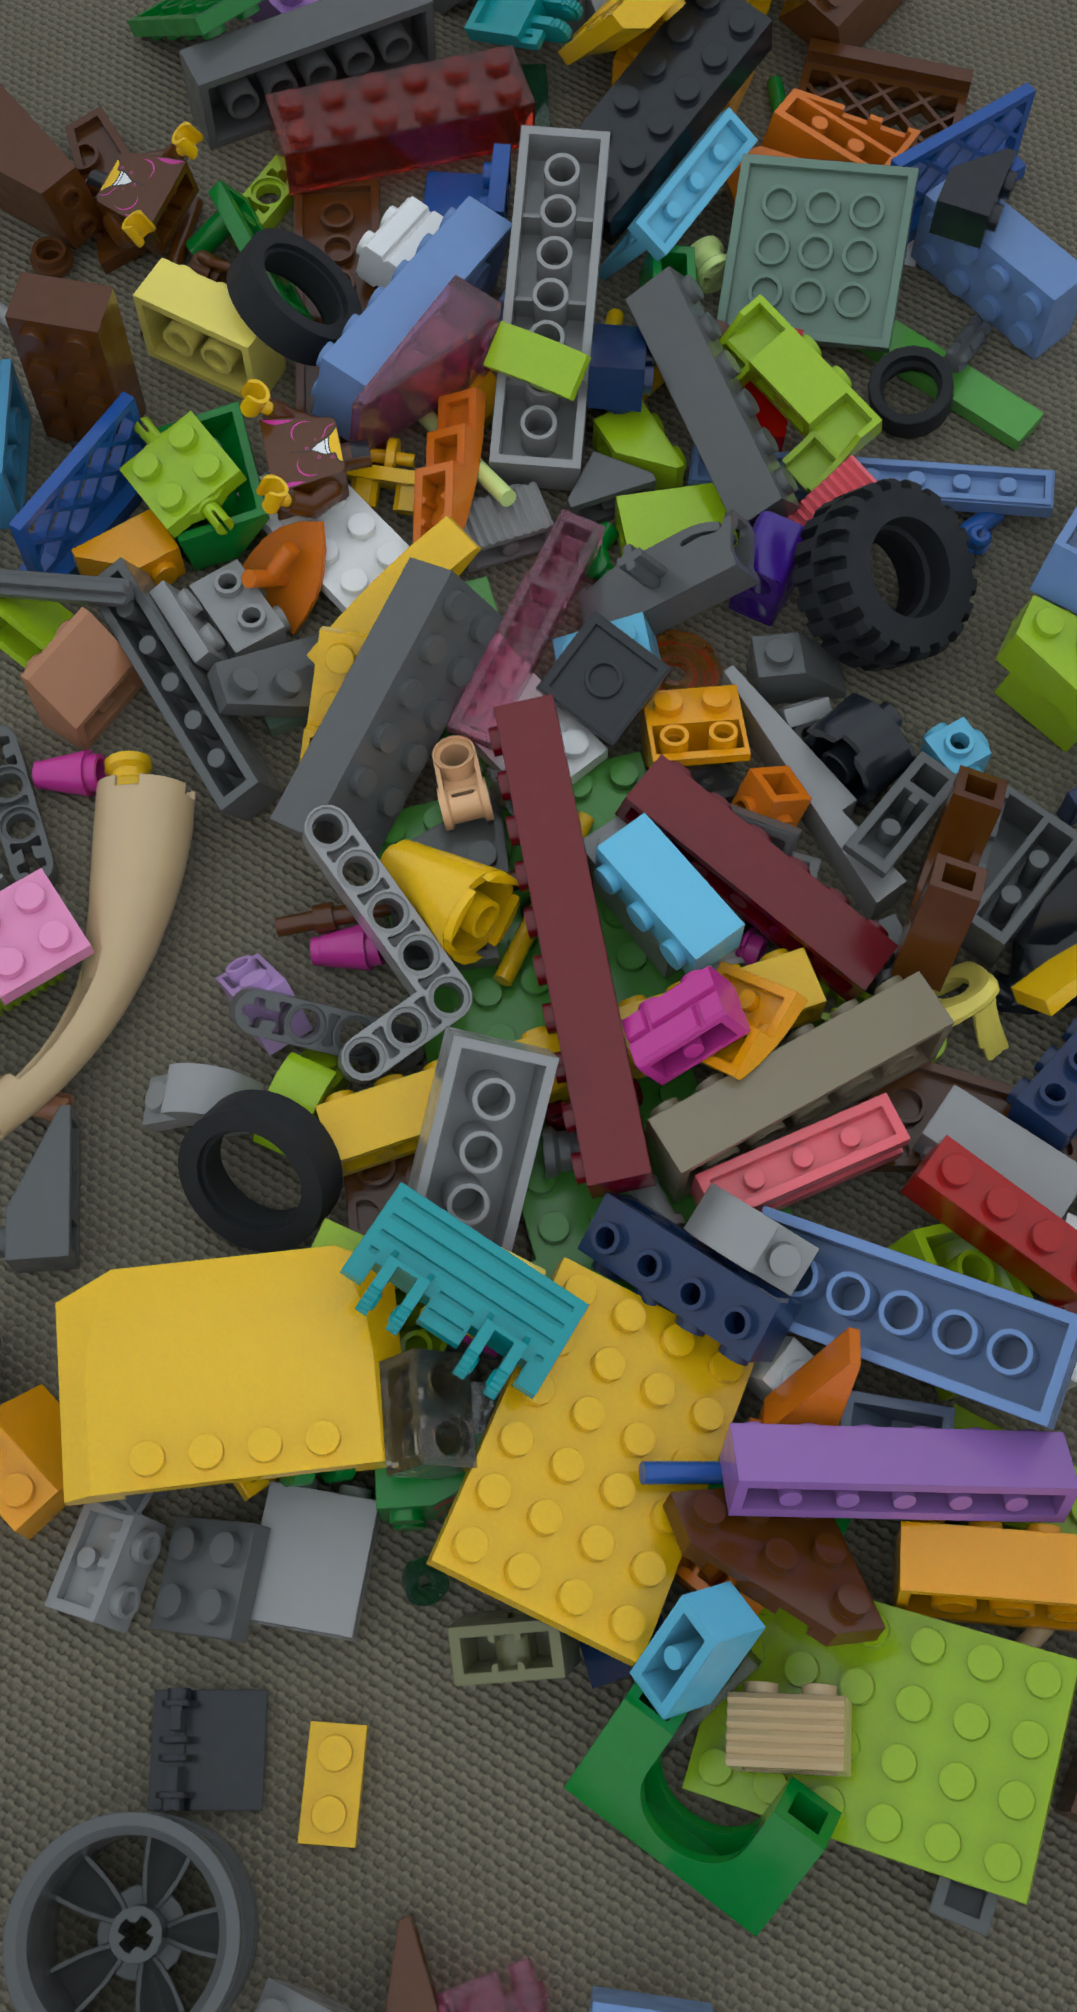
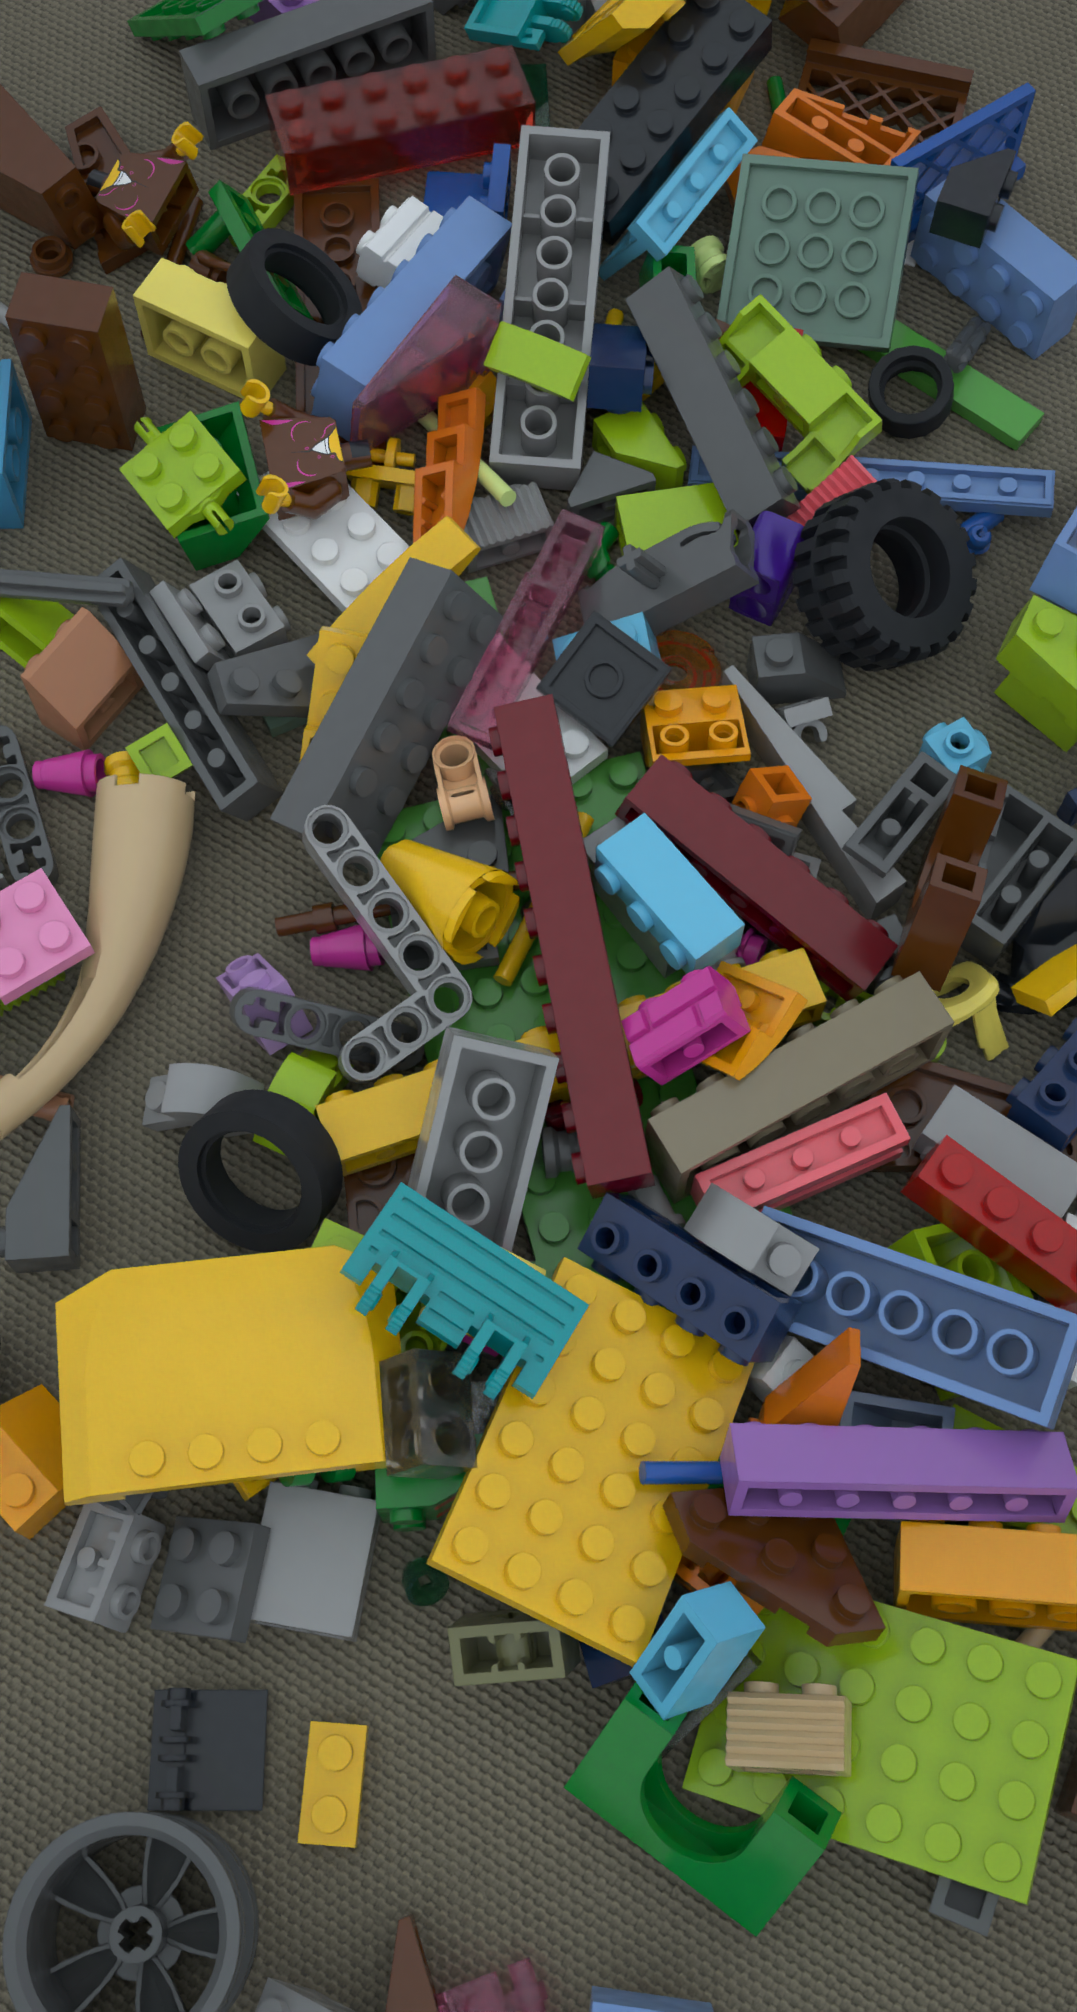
blue fence [9,391,147,575] -> none
light orange slope [71,509,186,586] -> none
orange shield [241,521,327,635] -> none
black brick [803,693,917,807] -> none
none -> lime plate [125,723,194,778]

